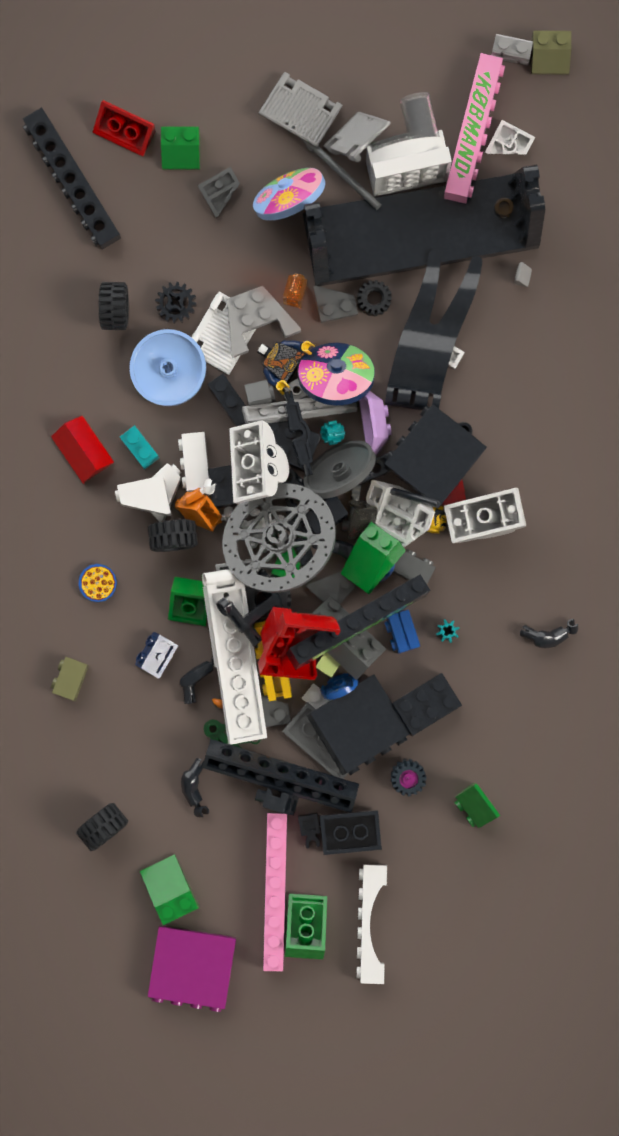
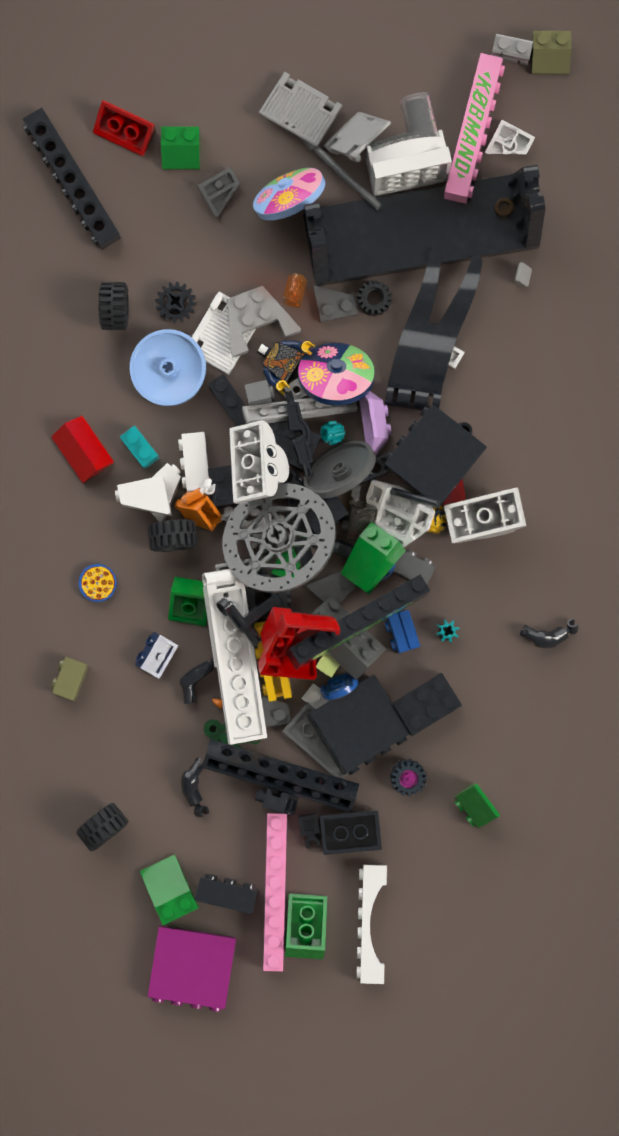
none -> black brick [195,873,258,914]

